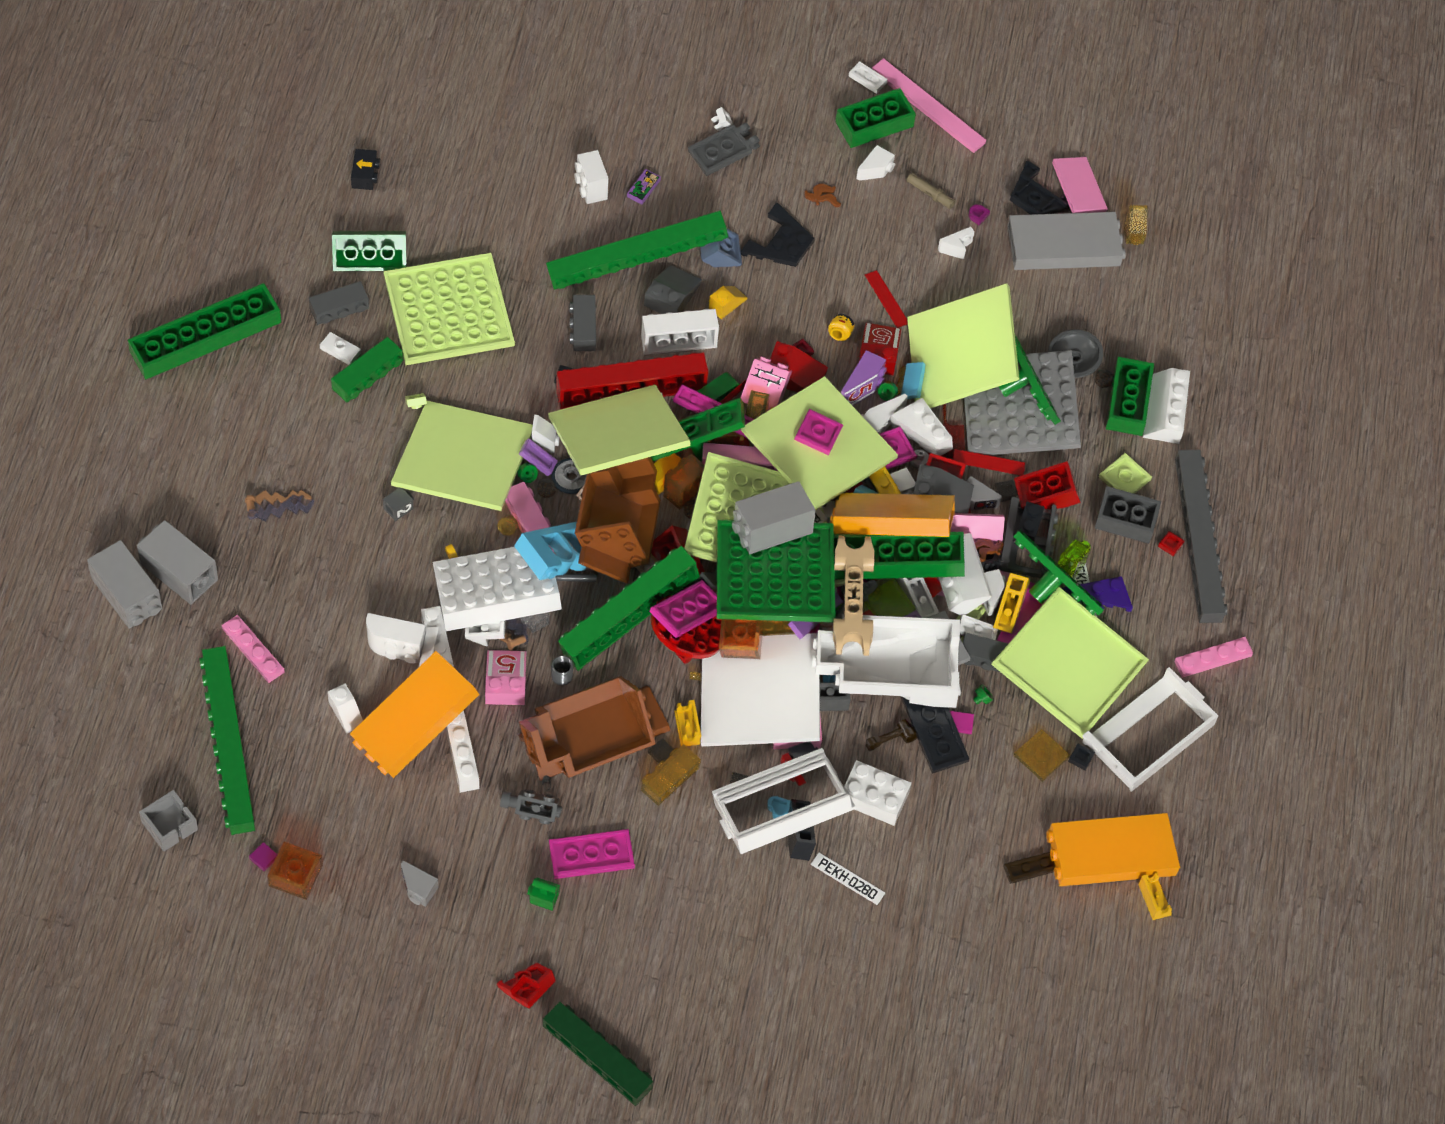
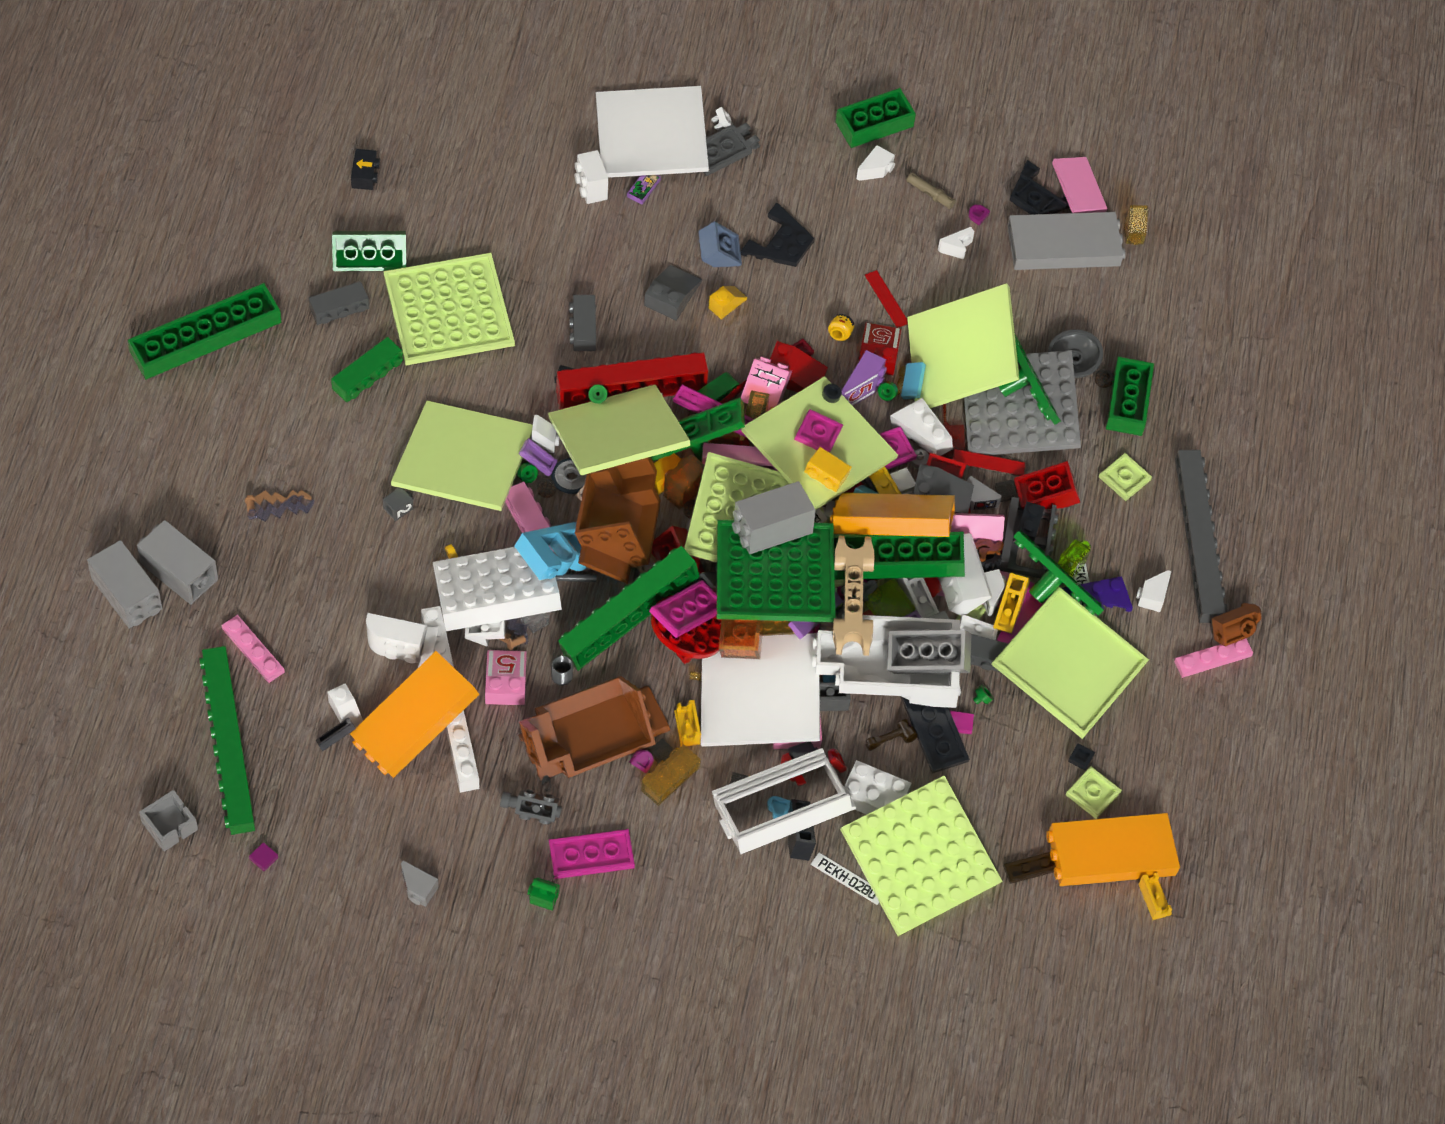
clear orange brick [267,842,323,900] -> none
white plate [320,332,361,365] -> none
yellowish green plate [405,393,427,409] -> none
clear yellow tile [497,515,518,536] -> none
red slope [497,963,556,1009] -> none
dark green brick [543,1002,653,1106] -> none
green brick [546,210,728,290] -> none
white brick [641,309,719,355] -> none
dark orange piece [805,184,841,207] -> none
white plate [849,61,888,94] -> none
white slope [861,394,908,434] -> none
bright pink tile [872,59,986,153] -> none
clear yellow tile [1014,729,1070,782] -> none
white piece [1082,667,1218,792] -> none
dark grey brick [1095,486,1161,544] -> none
white slope [1143,368,1190,444] -> none
red tile [1158,531,1185,557] -> none
none -> black tile [316,718,356,751]
none -> green tile [589,385,607,404]
none -> white tile [596,86,709,178]
none -> magenta tile [629,749,653,773]
none -> yellow brick [804,447,852,492]
none -> black tile [822,384,842,403]
none -> red tile [828,748,847,773]
none -> yellowish green plate [840,776,1003,936]
none -> light grey brick [887,630,971,674]
none -> yellowish green tile [1066,766,1122,819]
none -> white slope [1136,570,1171,612]
none -> dark orange piece [1212,603,1262,646]

